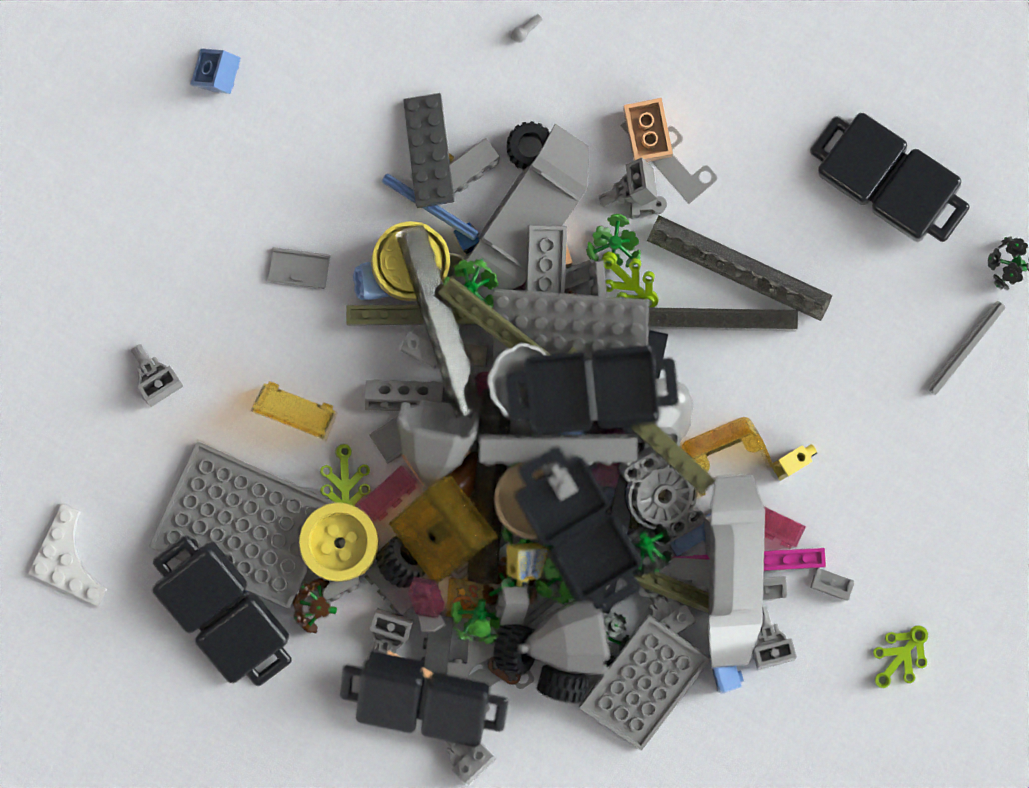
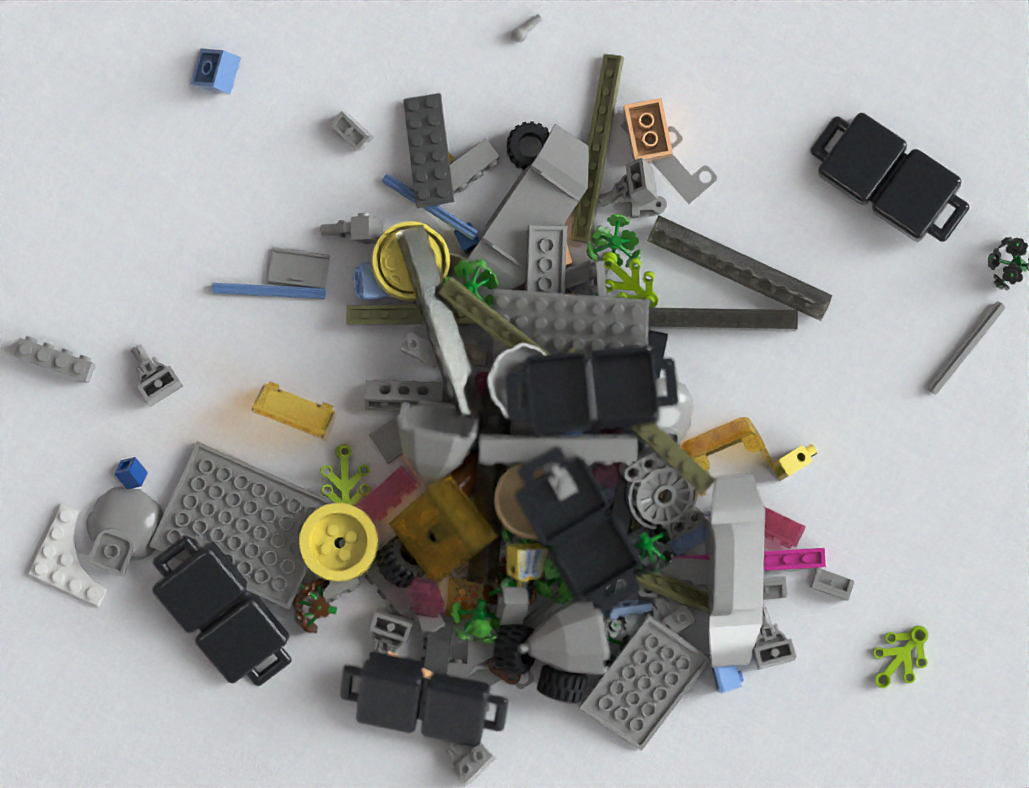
none -> light grey brick [13,336,96,382]
none -> light grey animal [86,487,163,577]
none -> blue panel [114,457,148,489]
none -> medium blue axle [212,283,326,299]
none -> light grey brick [320,213,383,244]
none -> light grey hinge [330,111,373,151]
none -> olive plate [570,54,624,243]
none -> sand blue plate [601,598,652,620]

